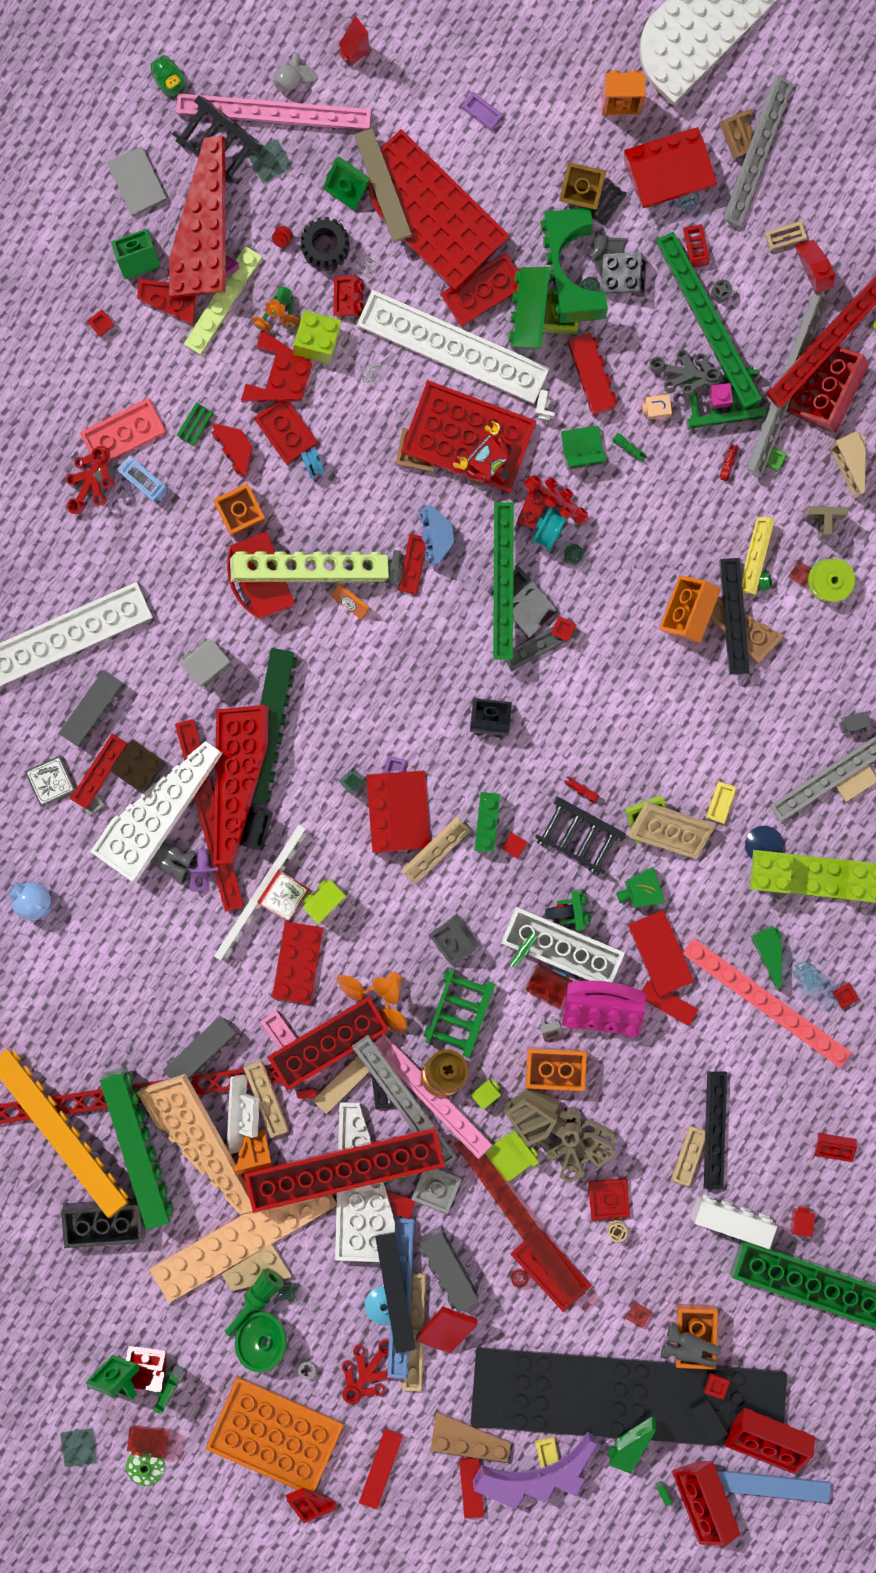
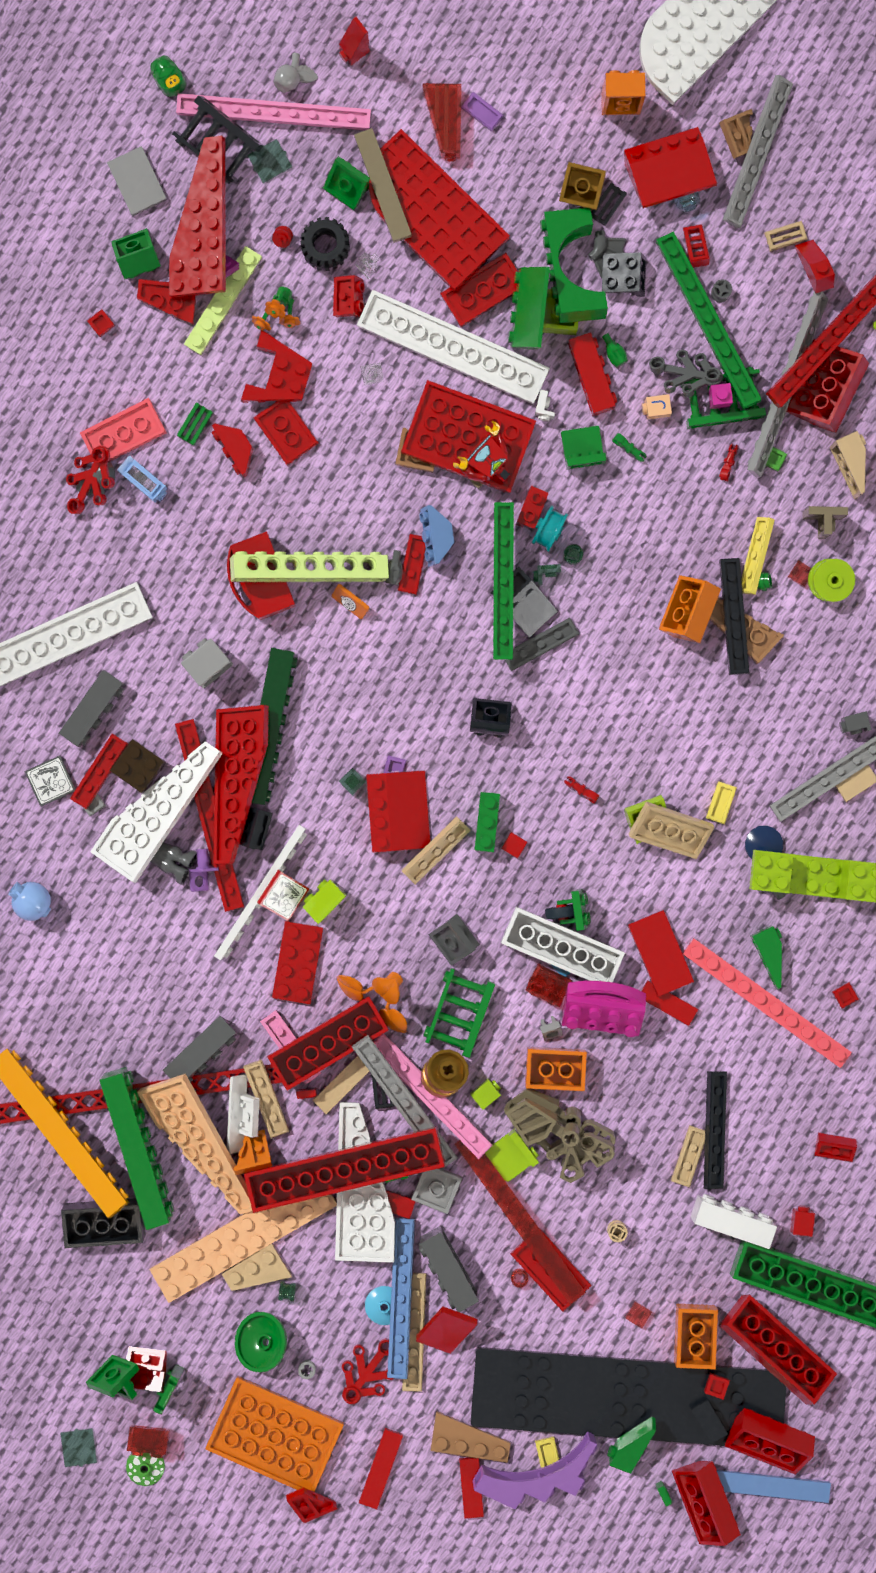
orange brick [213,483,266,538] -> none
green piece [225,1268,284,1336] -> none
lime brick [293,310,341,365] -> none
dark azure wheel [301,448,325,479] -> none
black tile [375,1232,416,1353] -> none
green bar [510,932,539,968] -> none
red plant [524,475,589,525] -> none
black fence [535,796,626,876] -> none
red plate [550,616,577,642] -> none
clear green wheel [581,277,600,292] -> none
red tile [588,1177,630,1220] -> none
green torso [616,867,665,907] -> none
dark grey piece [660,1322,721,1367] -> none
clear light blue brick [791,961,824,995] -> none
none -> clear red slope [423,83,461,162]
none -> clear green bracket [533,564,561,586]
none -> green piece [602,333,628,367]
none -> red brick [719,1294,837,1405]

